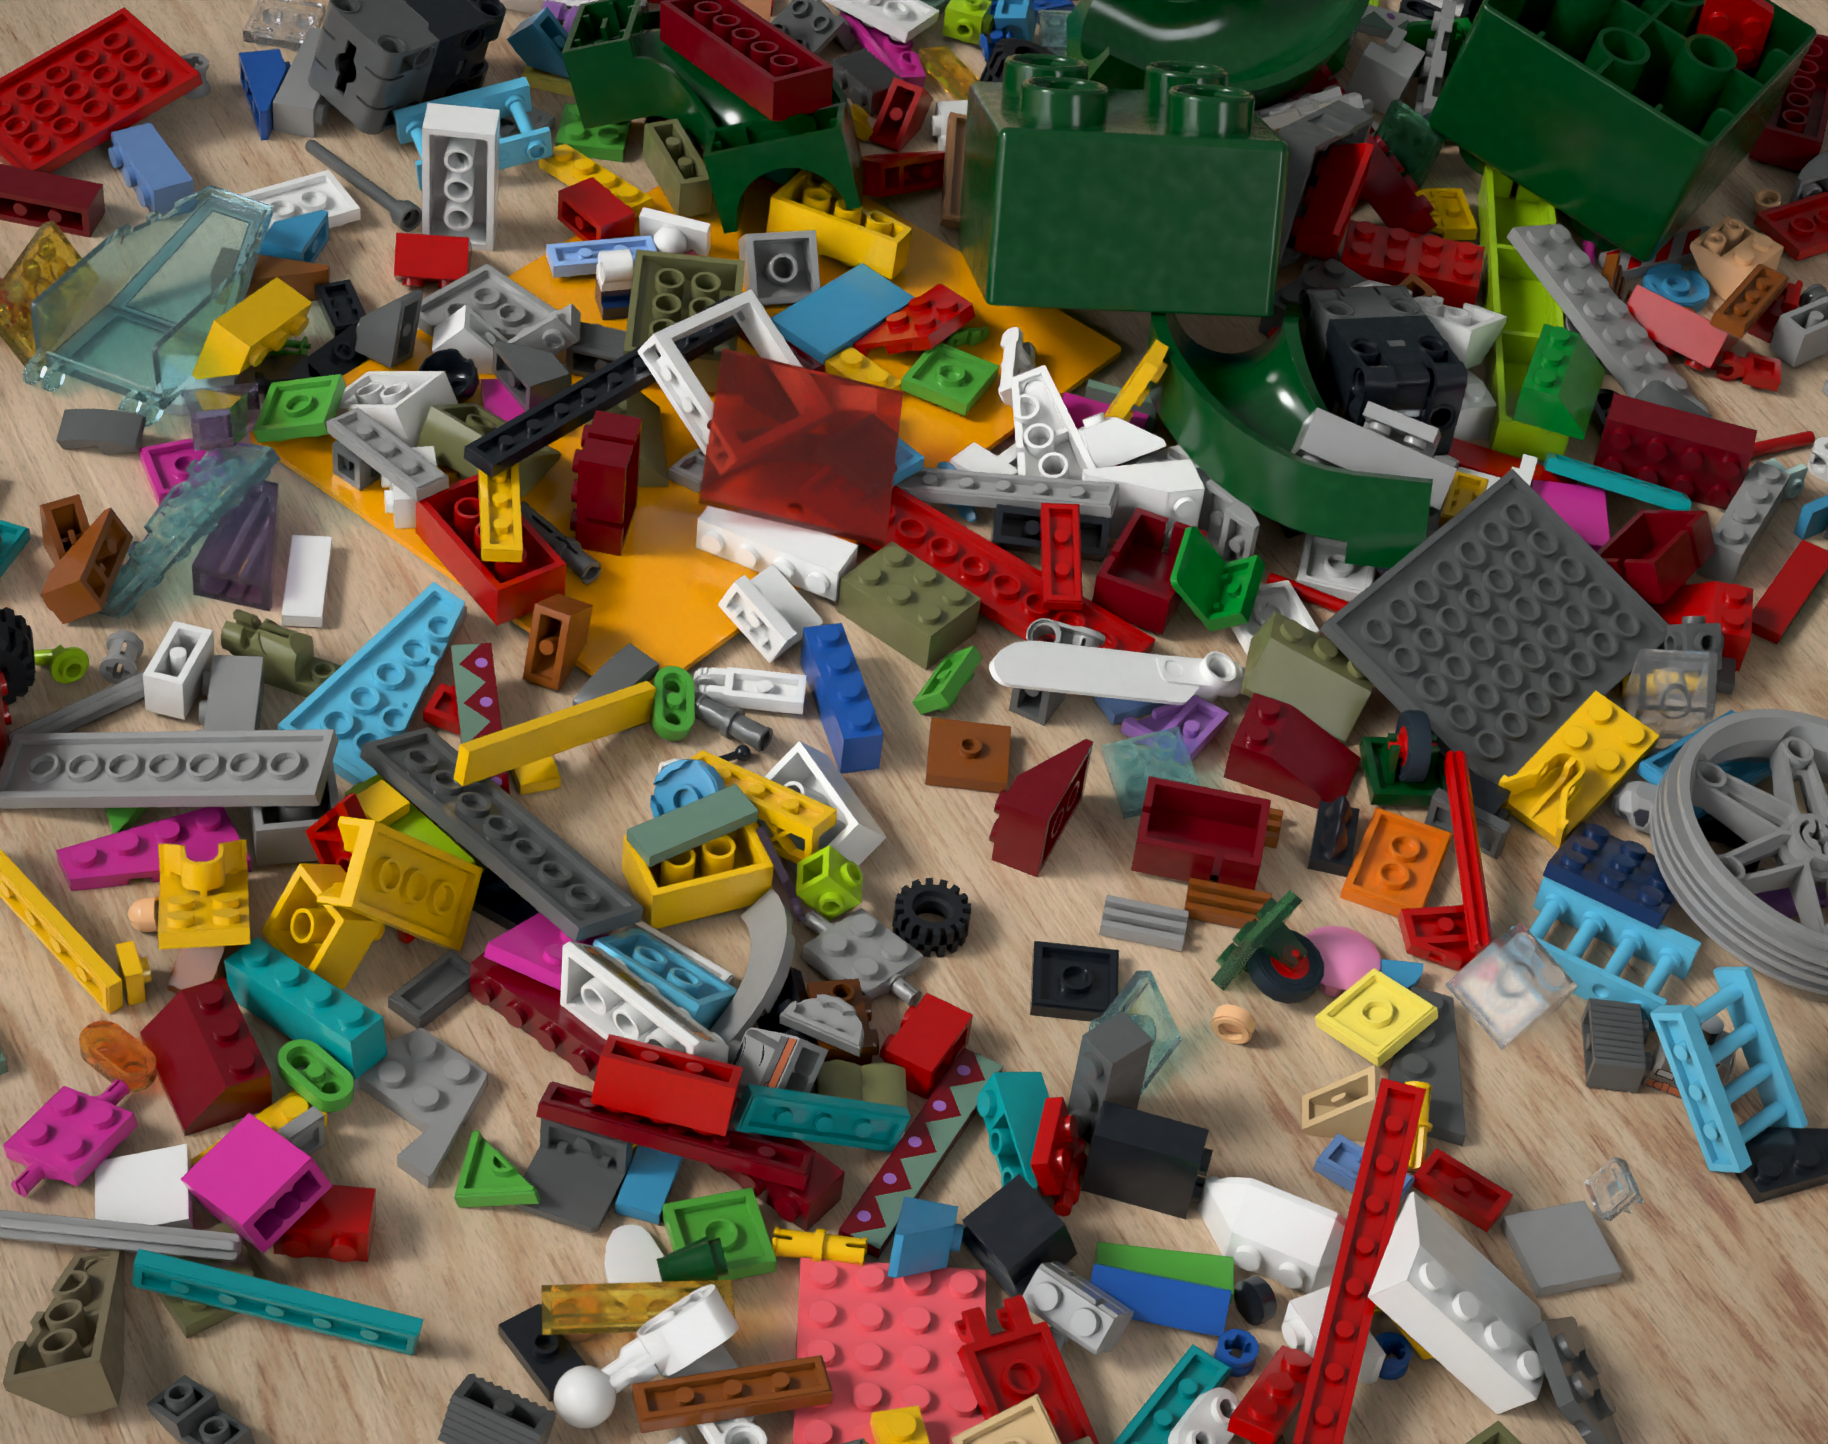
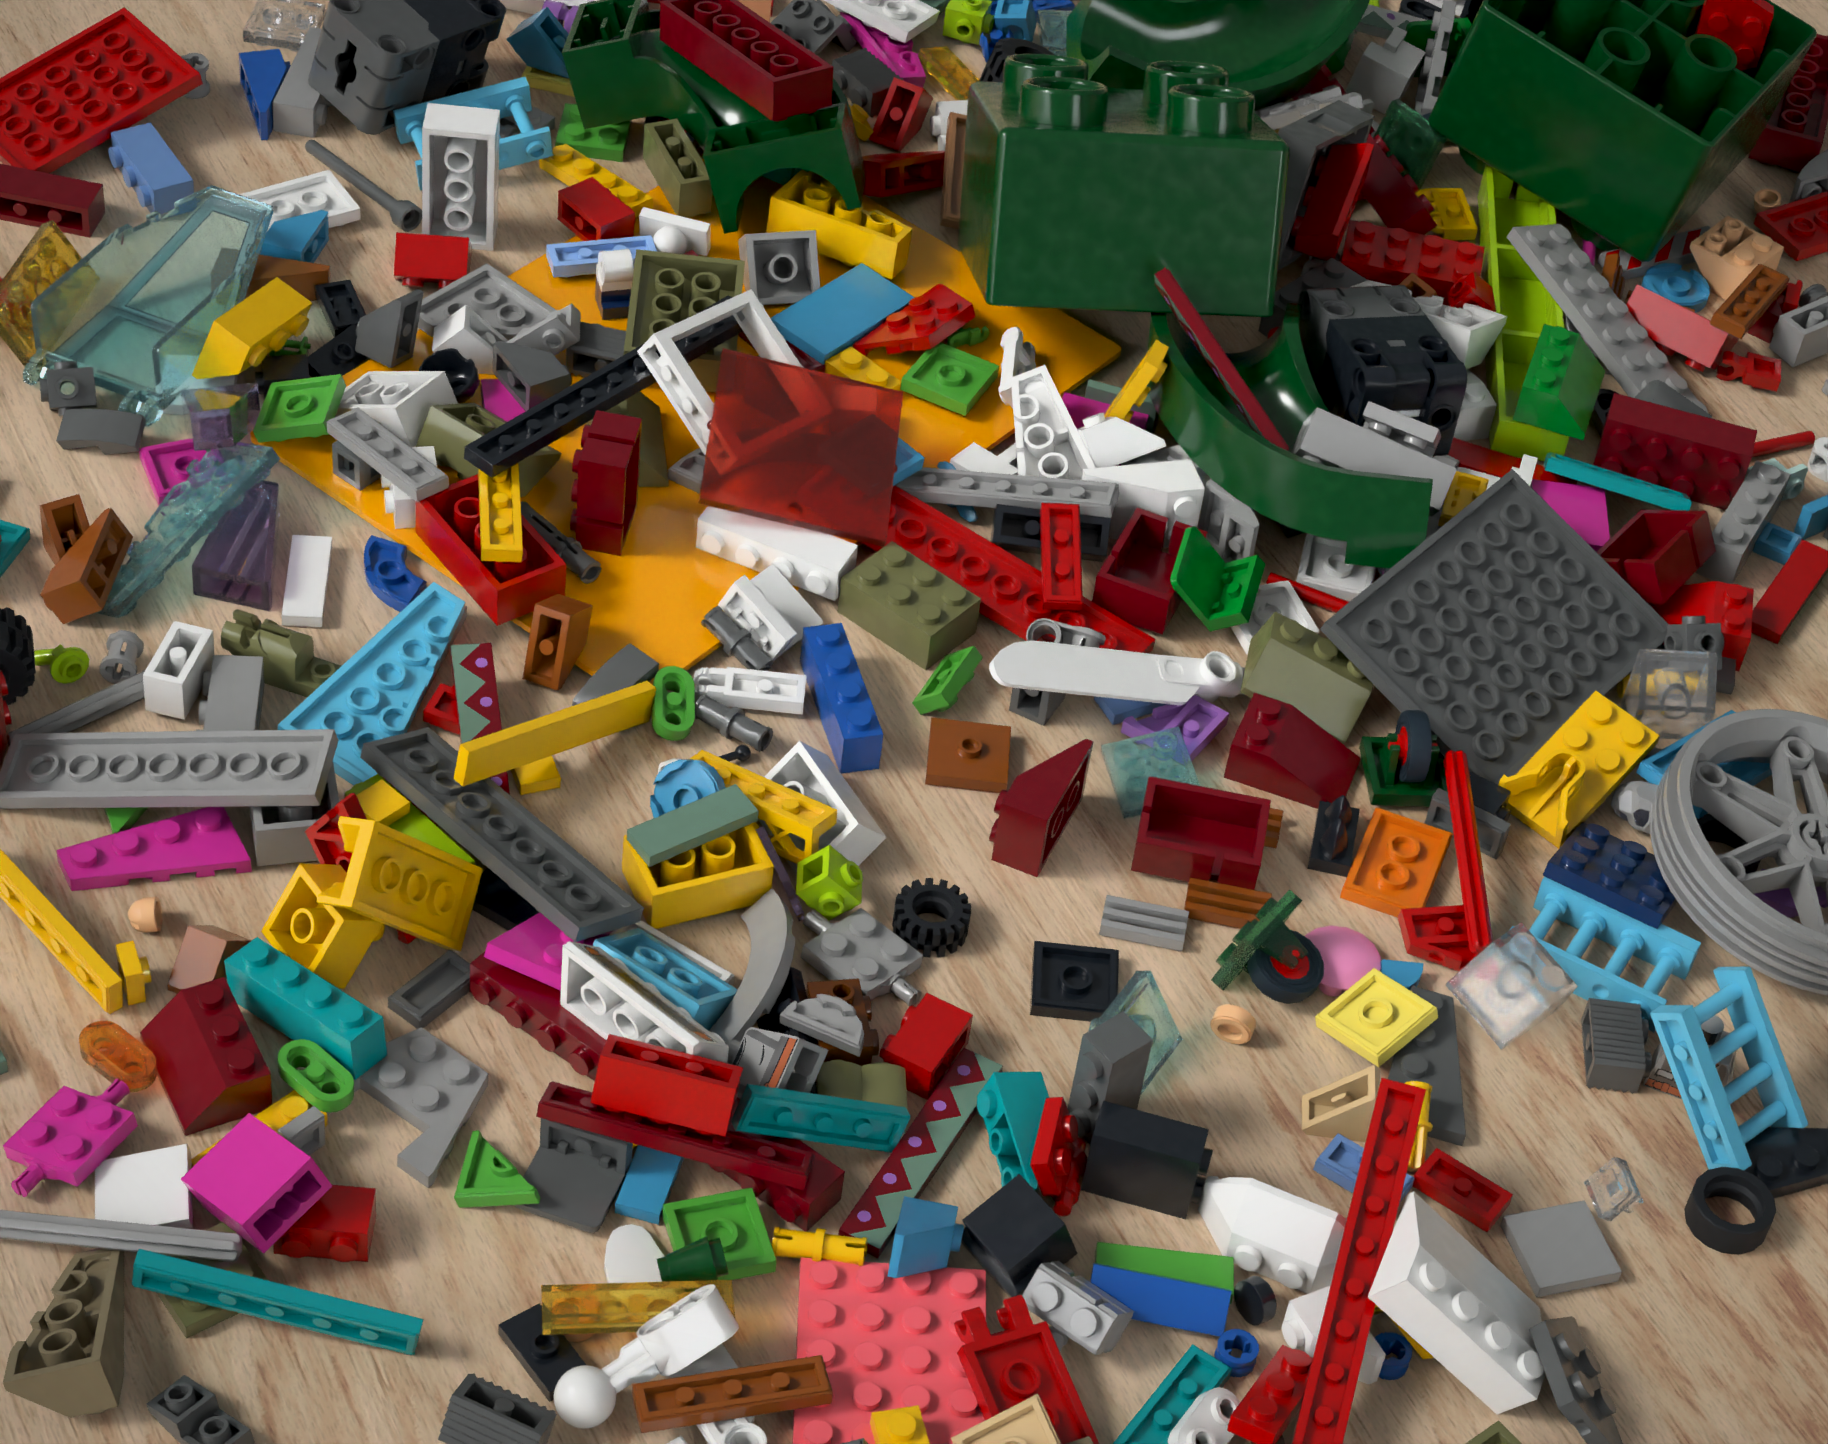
yellow plate [158,839,250,950] -> none
none -> dark grey brick [39,361,97,417]
none -> blue tile [364,535,427,612]
none -> dark grey pin [701,606,774,671]
none -> dark red tile [1154,268,1289,451]
none -> red brick [1447,271,1496,312]
none -> black tyre [1684,1167,1776,1255]
none -> dark azure tile [1753,522,1802,565]

